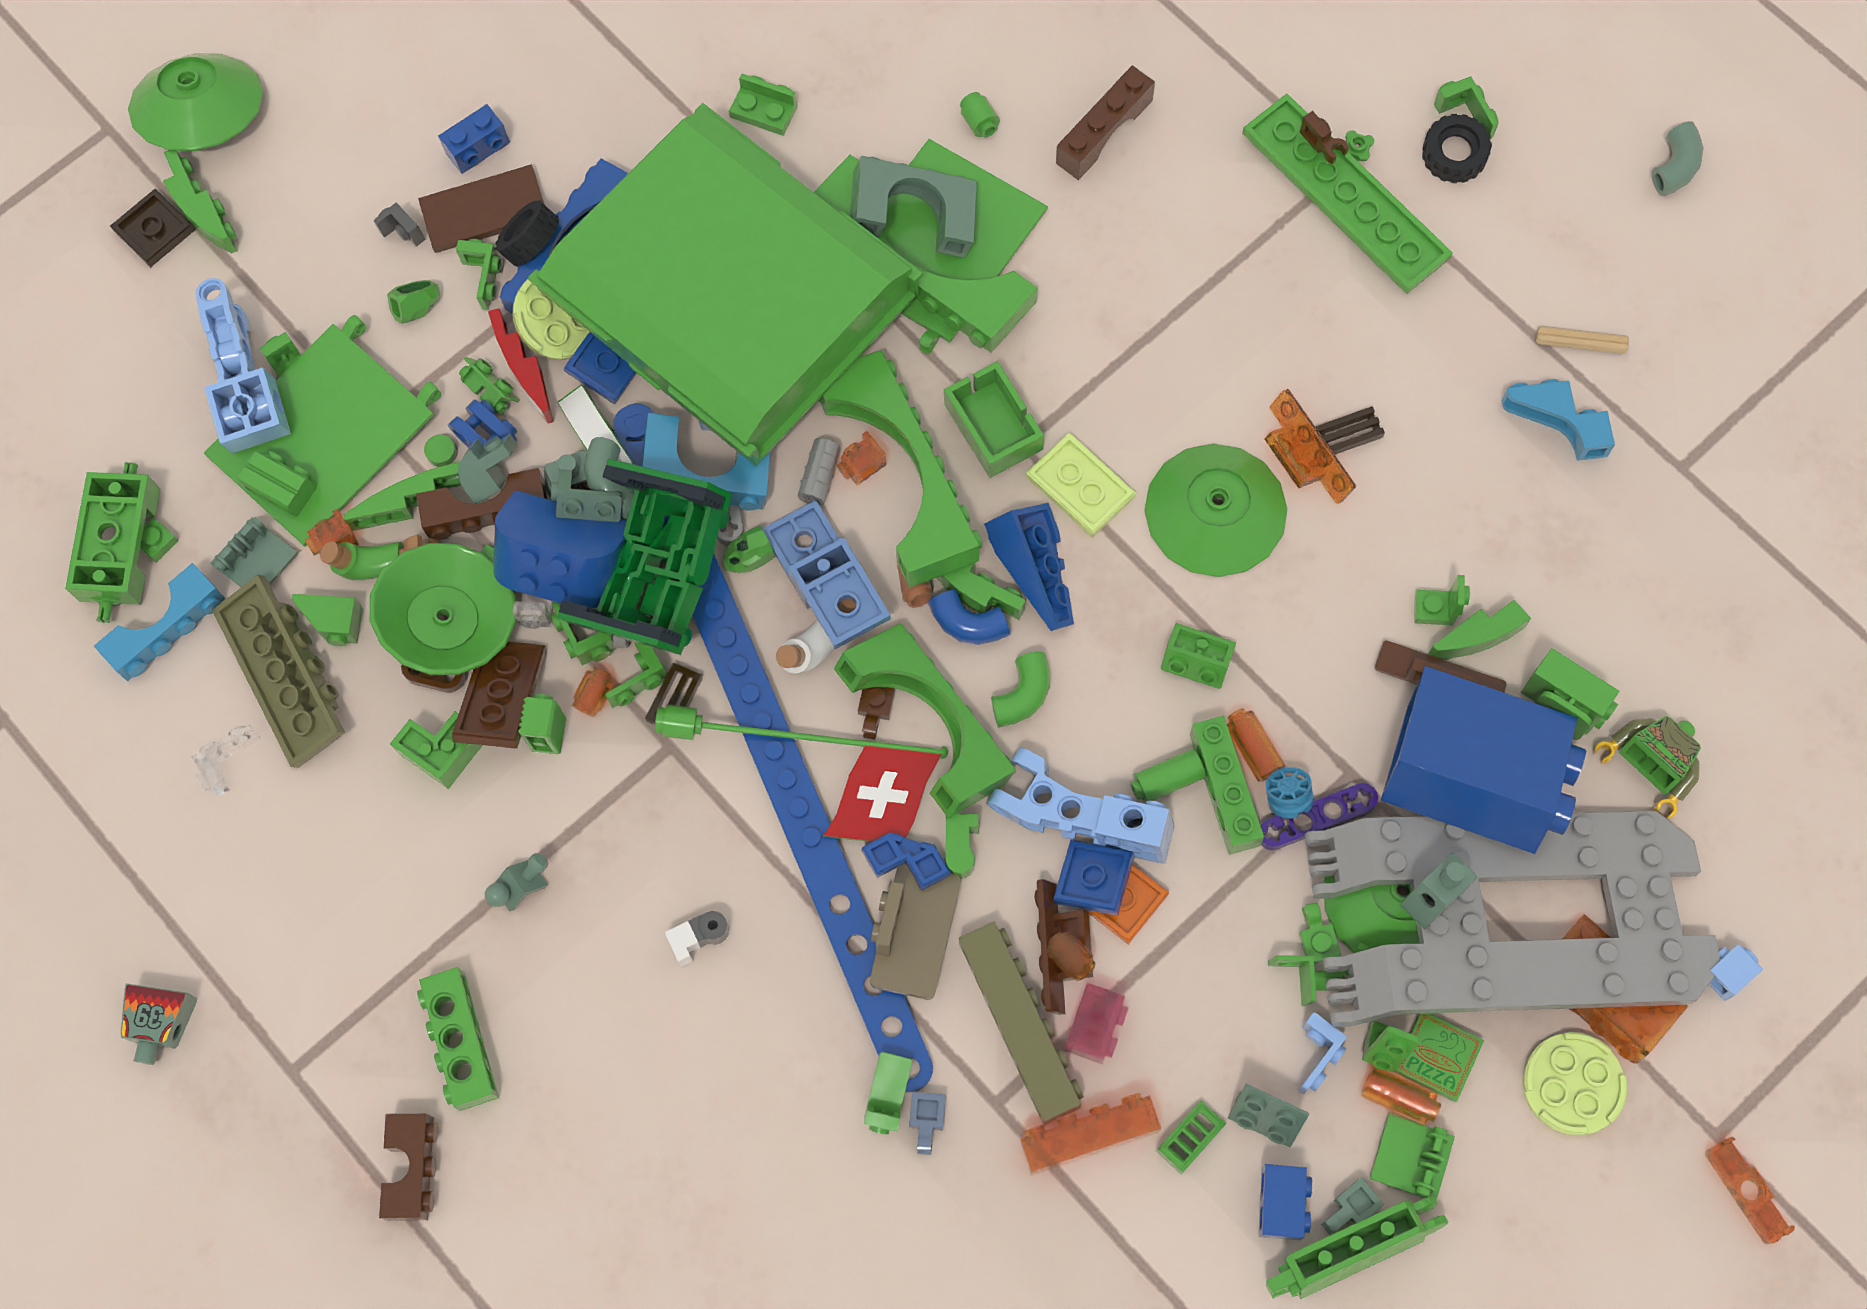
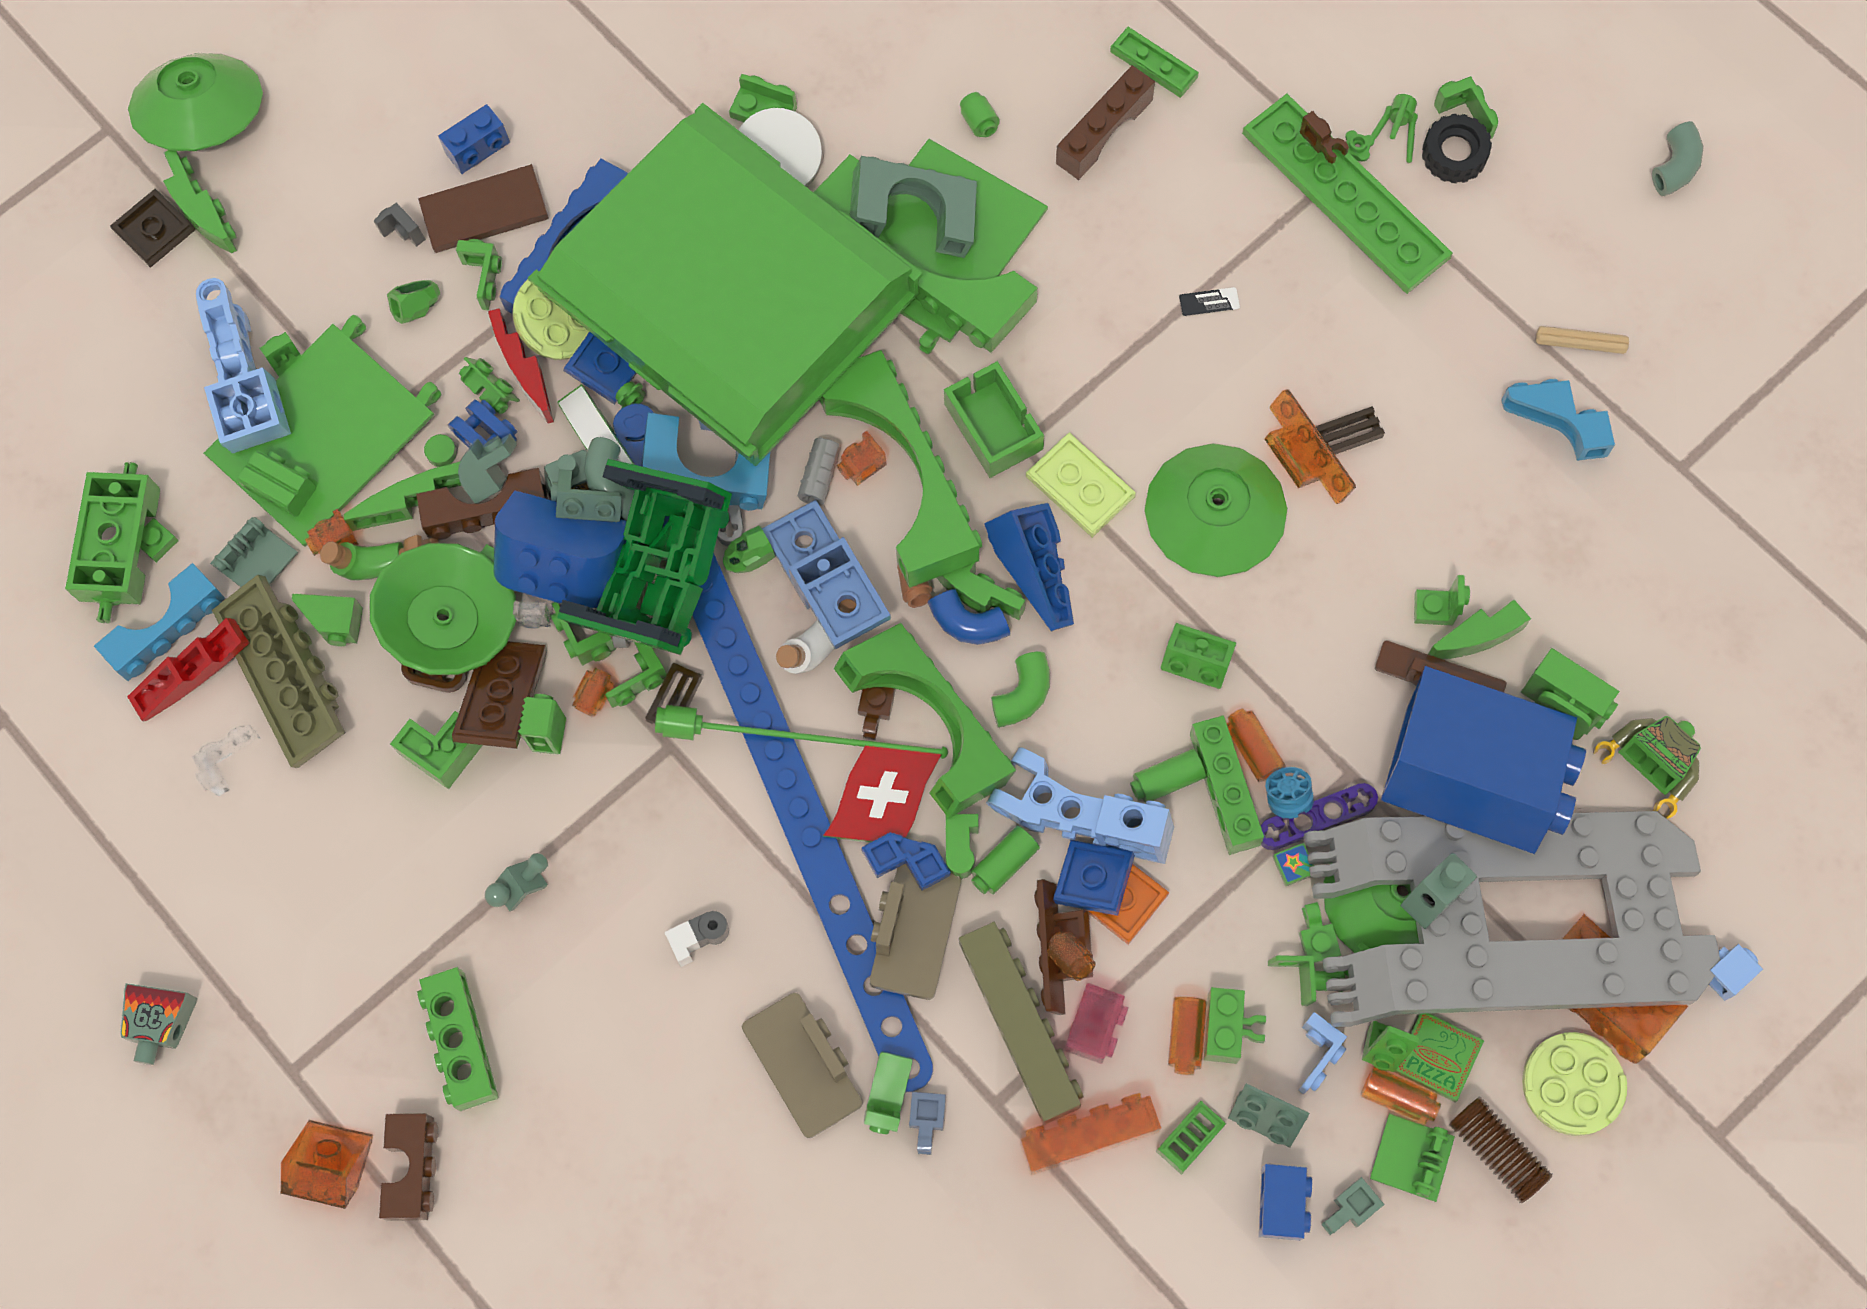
black tyre [495,200,559,267] -> none
bright green hinge [1266,1196,1449,1299] -> none
clear orange piece [1705,1137,1795,1244] -> none
none -> red slope [127,618,249,721]
none -> clear orange slope [280,1120,373,1209]
none -> bright green plate [615,381,645,409]
none -> white tile [739,108,822,187]
none -> dark tan bracket [742,993,863,1138]
none -> bright green brick [971,825,1040,895]
none -> bright green tile [1110,26,1199,98]
none -> clear orange brick [1168,997,1207,1075]
none -> sticker [1179,287,1240,316]
none -> bright green brick [1203,987,1266,1064]
none -> tile [1273,843,1314,887]
none -> bright green plant [1371,94,1418,163]
none -> reddish brown piece [1449,1097,1553,1203]

